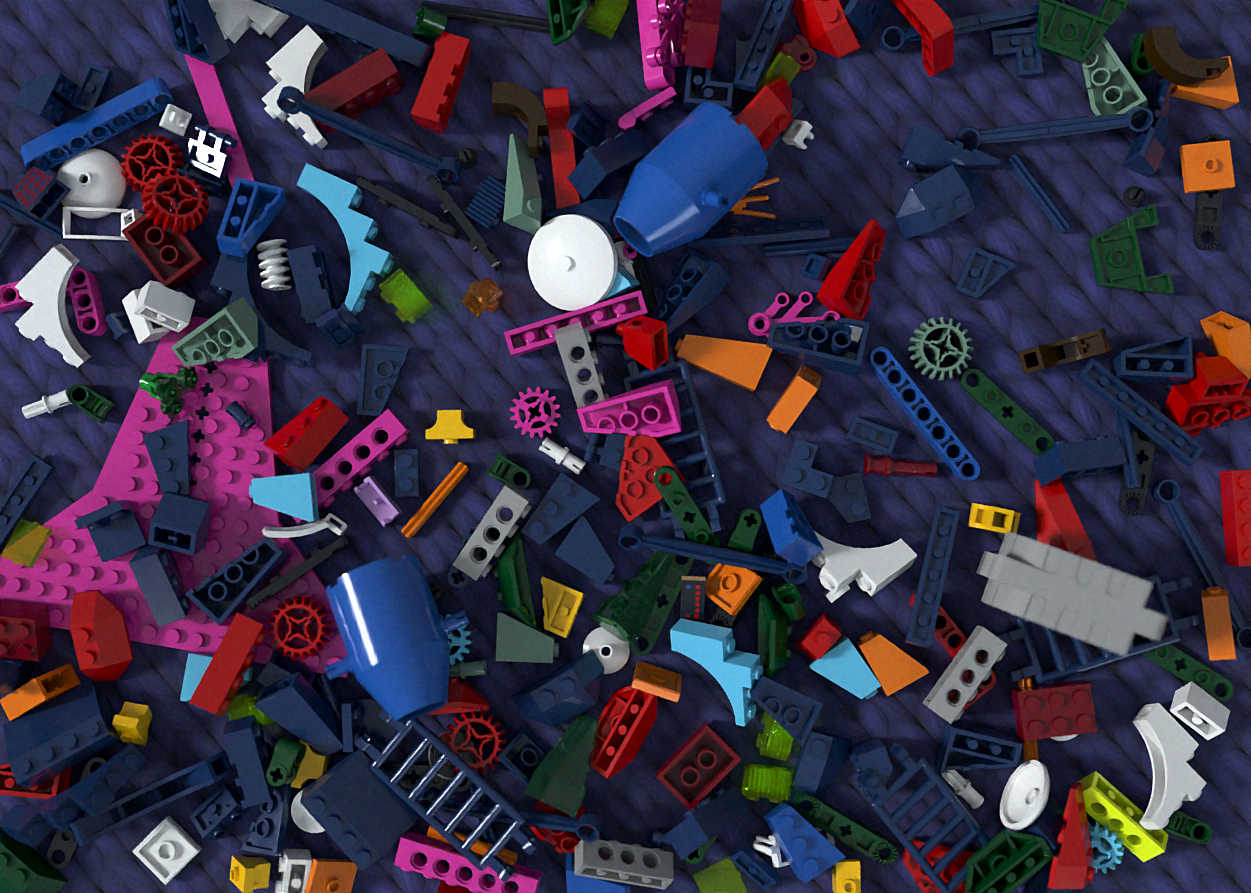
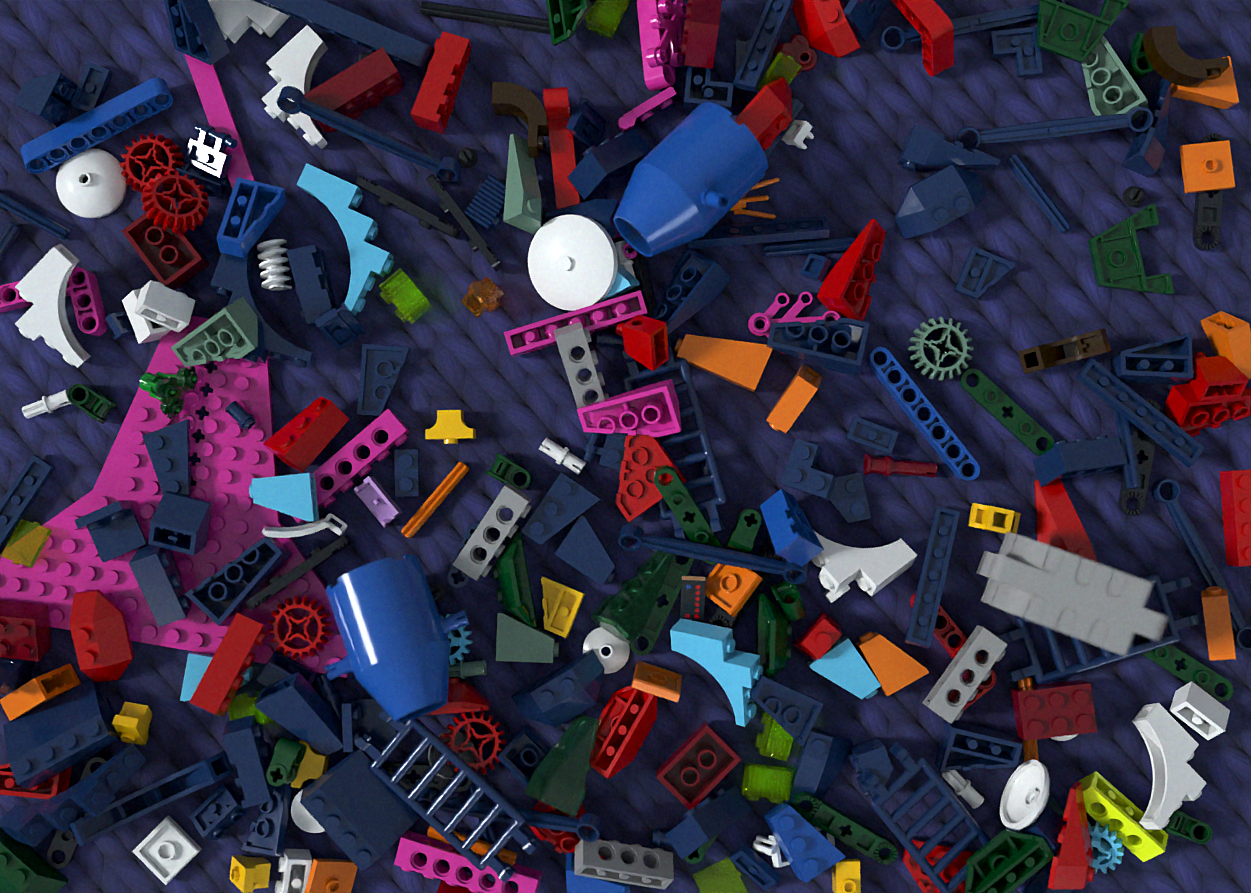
dark blue torso [12,166,71,223] -> none
white sword [62,207,143,241] -> none
white tile [159,104,192,136] -> none
dark green piece [411,6,447,41] -> none
dark pink gear [510,387,561,438] -> none

